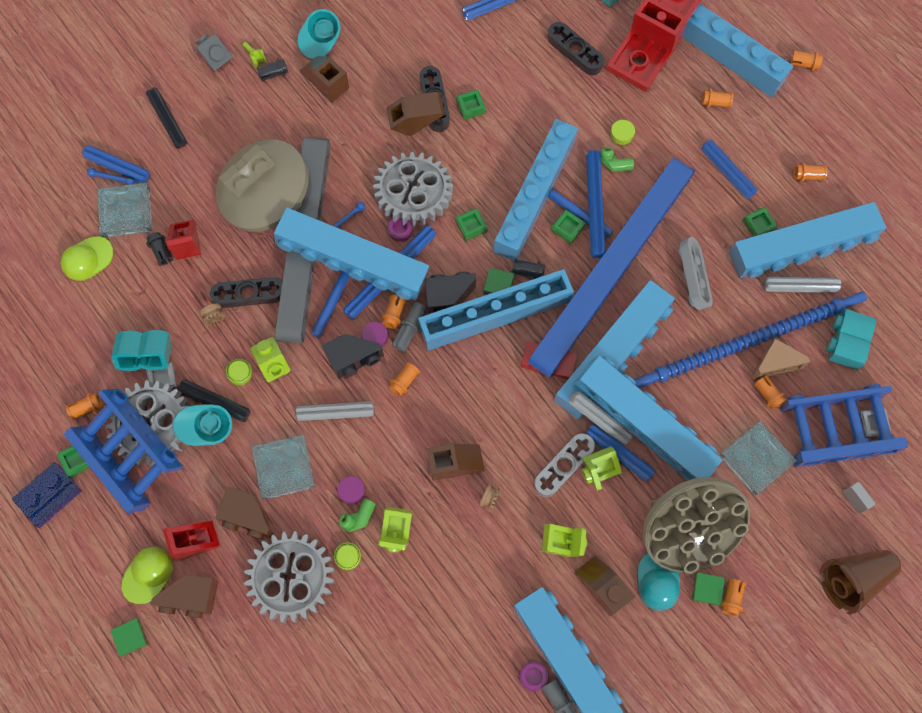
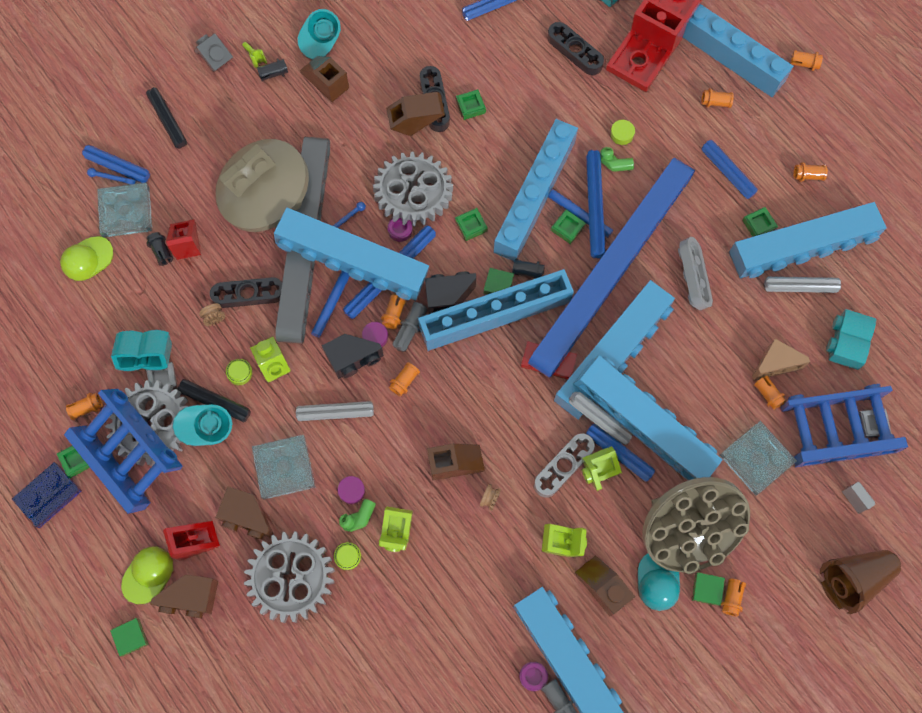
blue hose [633,291,867,388] -> none

